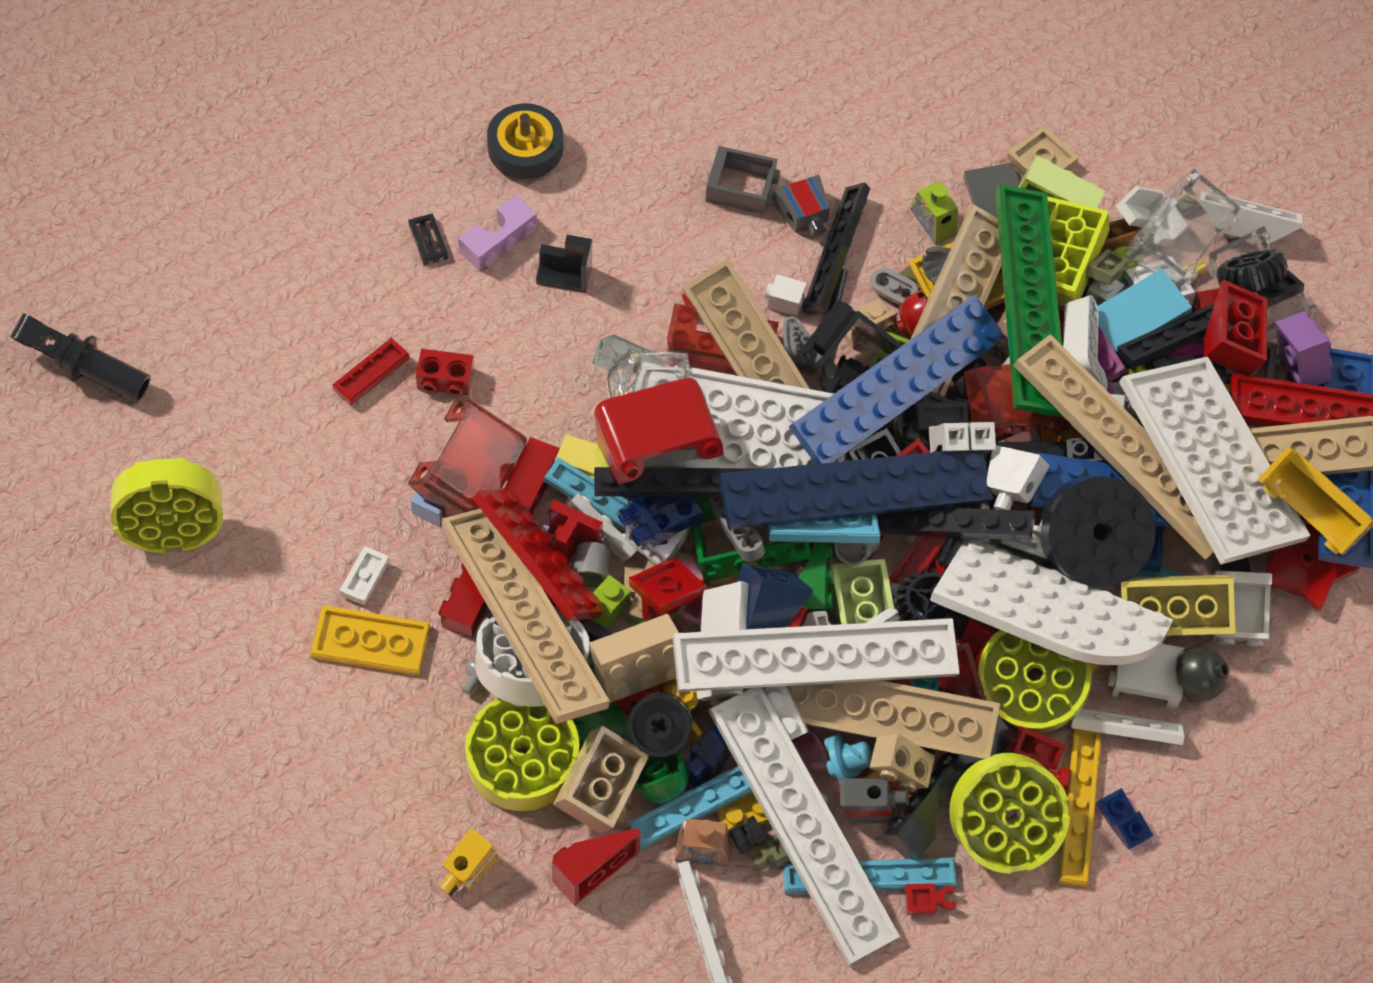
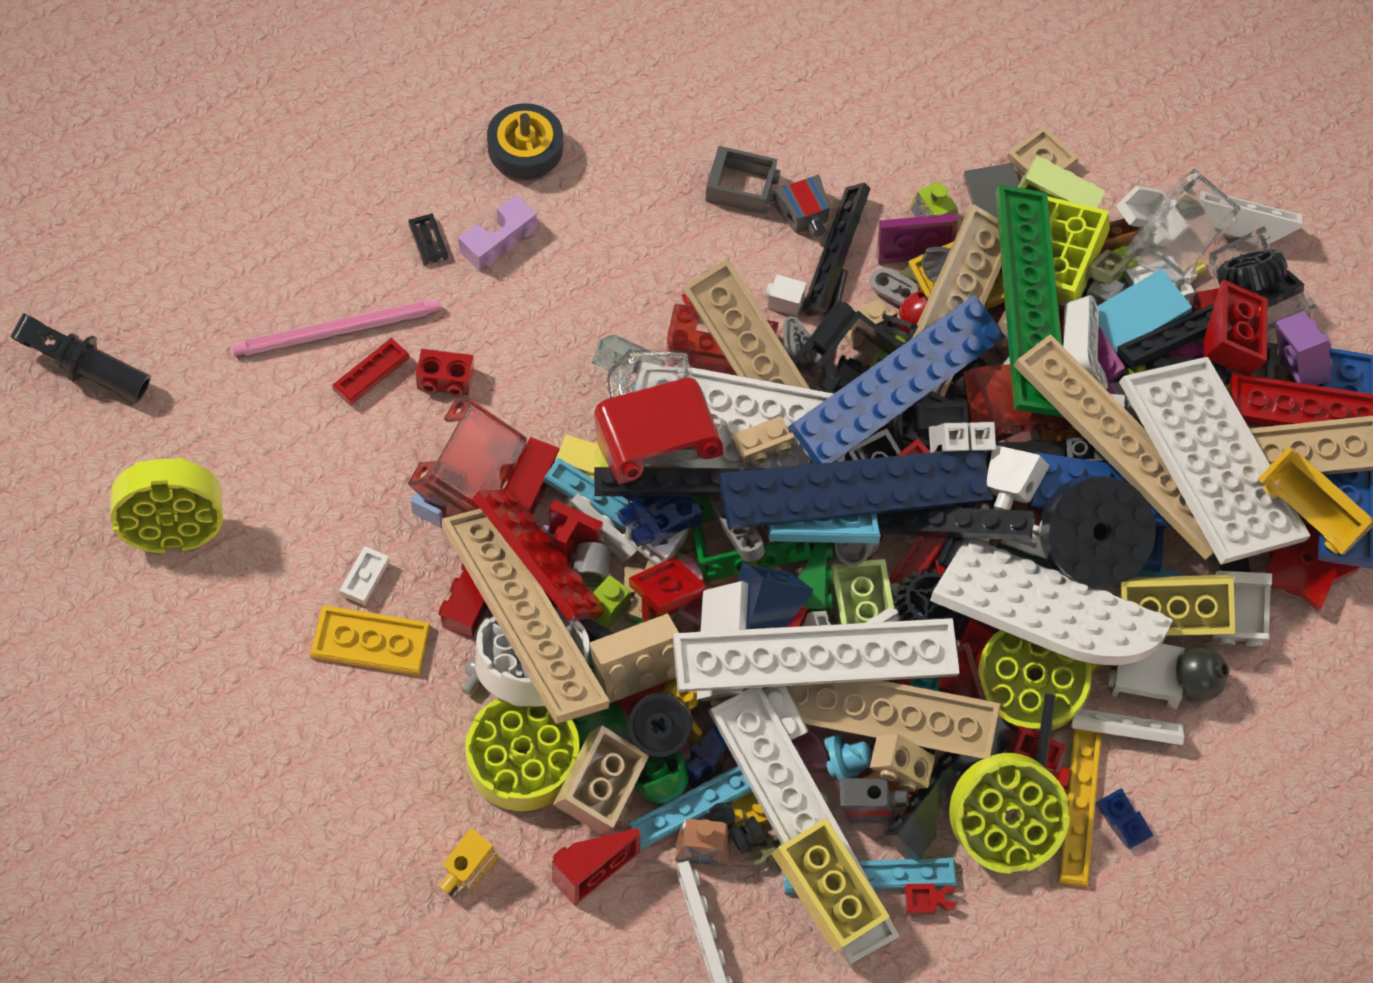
black panel [536,235,592,293] -> none
none -> bright pink piece [232,300,440,356]
none -> black plate [707,803,735,829]
none -> tan bracket [731,416,796,467]
none -> light yellow brick [771,818,890,953]
none -> magenta plate [876,214,958,264]
none -> black tile [879,314,919,345]
none -> black bar [1035,693,1056,768]

